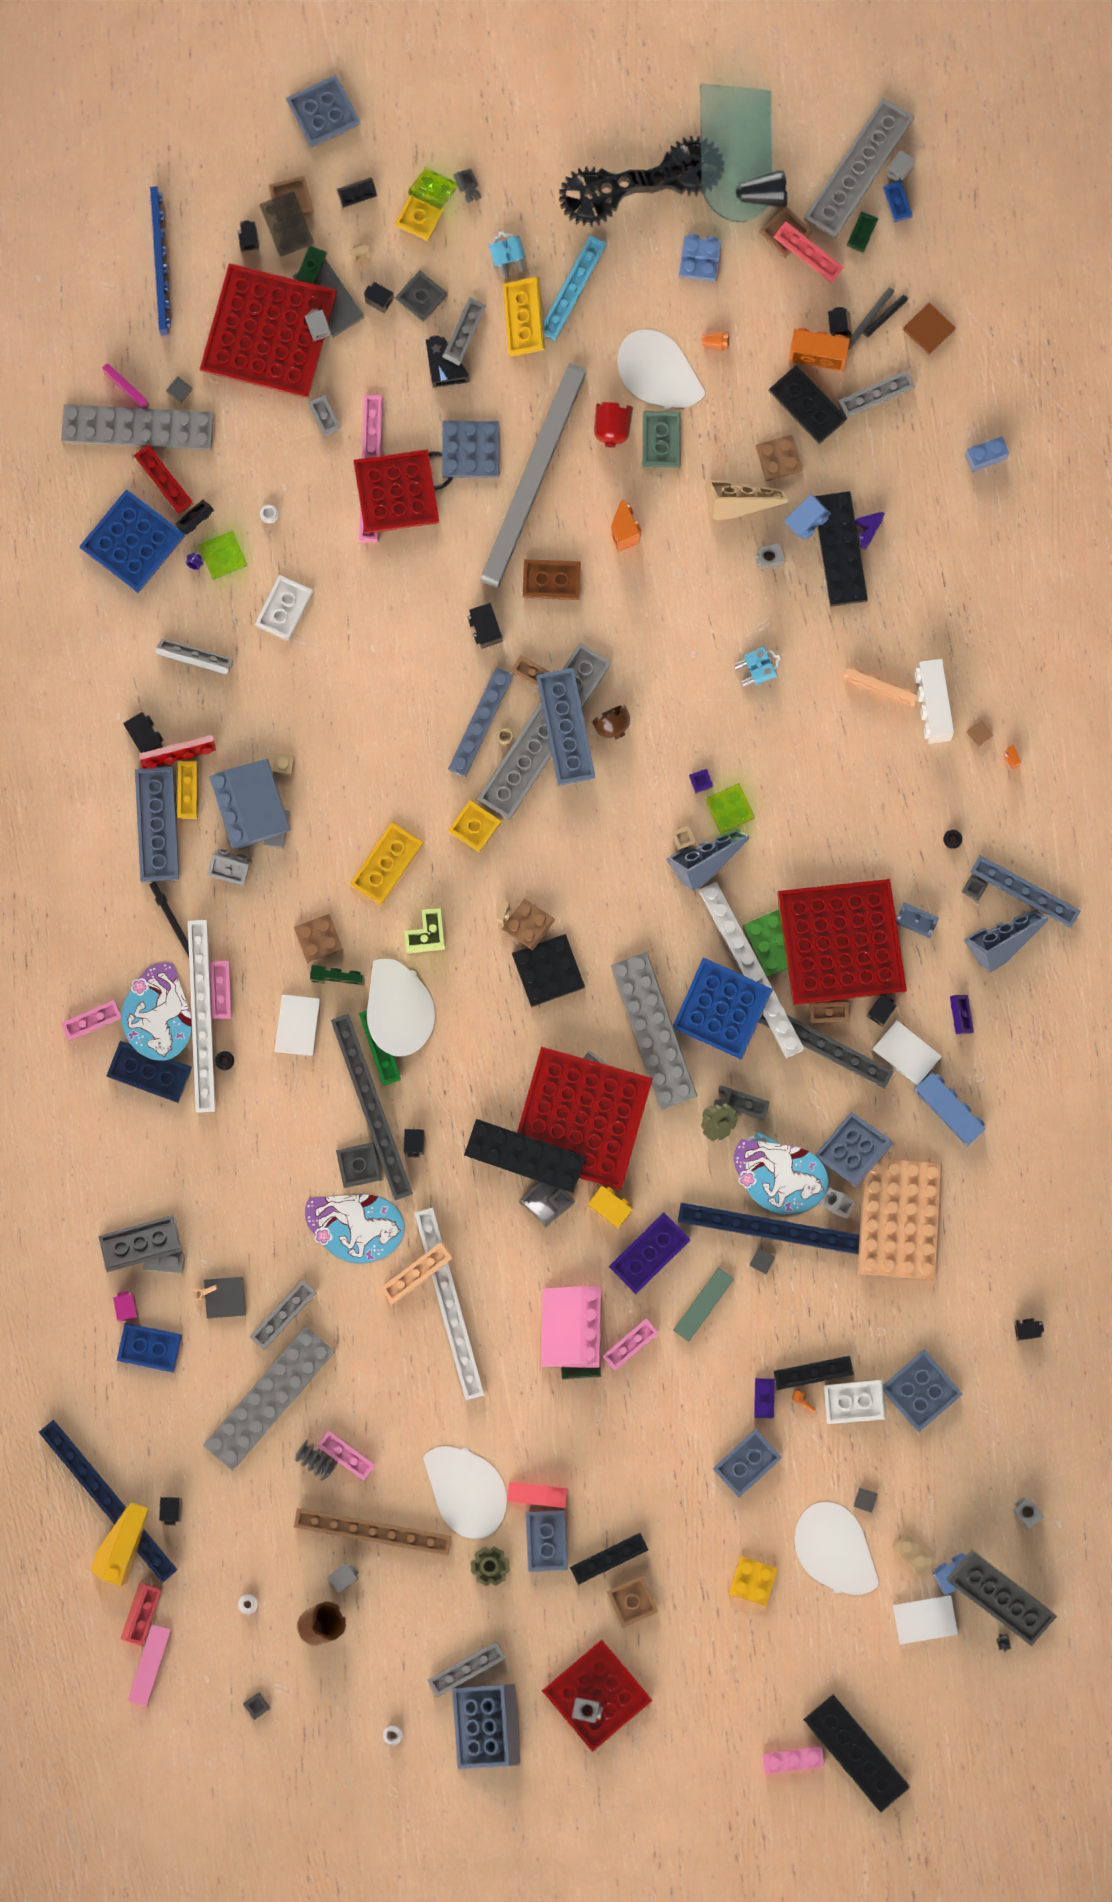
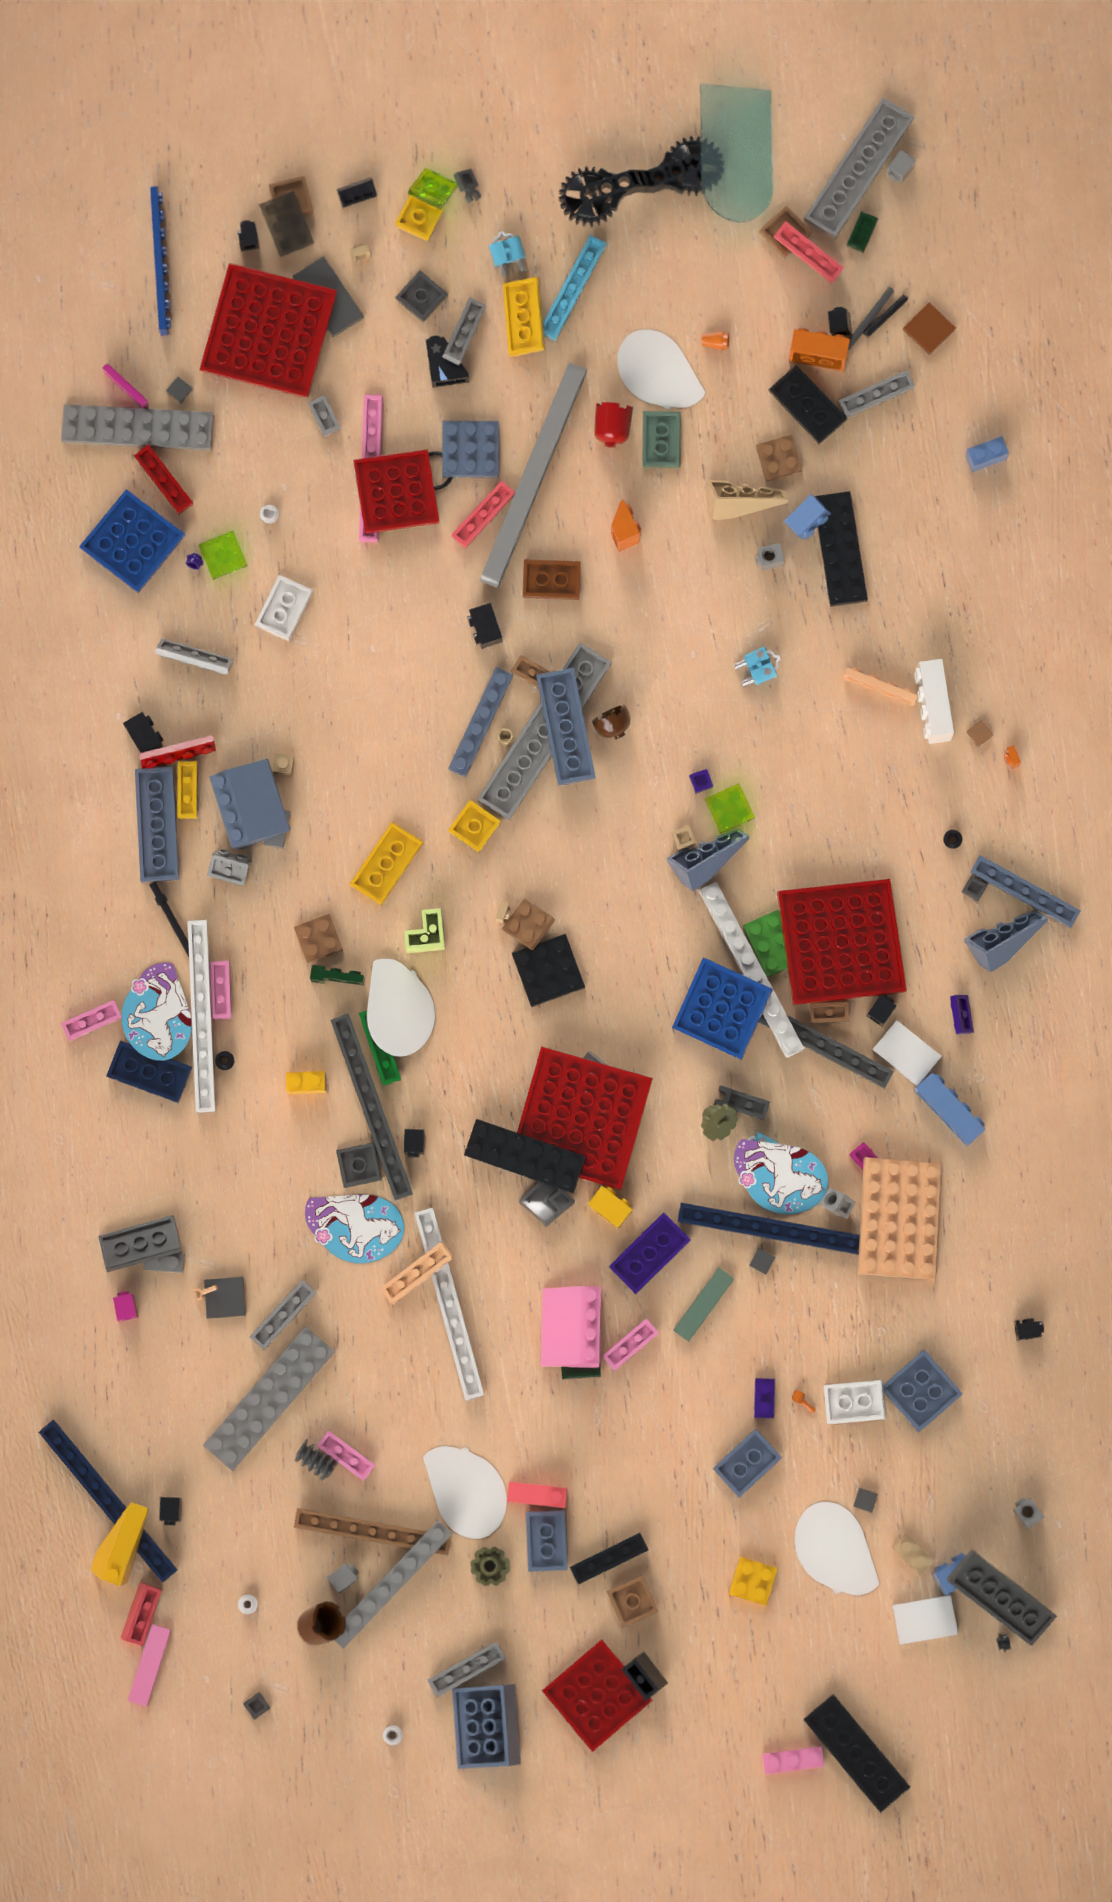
blue tile [116,1323,182,1373] -> none
black plate [175,499,214,535] -> none
white tile [275,995,320,1056] -> none
sand blue plate [286,75,361,148] -> none
dark green plate [296,245,327,285] -> none
light grey brick [305,309,331,341] -> none
black brick [364,282,394,314] -> none
light grey brick [572,1698,602,1723] -> none
light grey plate [611,952,698,1110] -> none
medium blue plate [679,234,721,282] -> none
black cone [736,170,788,208] -> none
black plate [773,1356,854,1390] -> none
sand blue plate [815,1112,894,1188] -> none
dark purple slope [855,512,885,550] -> none
blue plate [883,181,912,223] -> none
sand blue hinge [896,902,939,938] -> none
none -> yellow brick [285,1071,326,1095]
none -> light grey plate [335,1520,452,1649]
none -> coral plate [451,480,515,549]
none -> black brick [622,1652,668,1701]

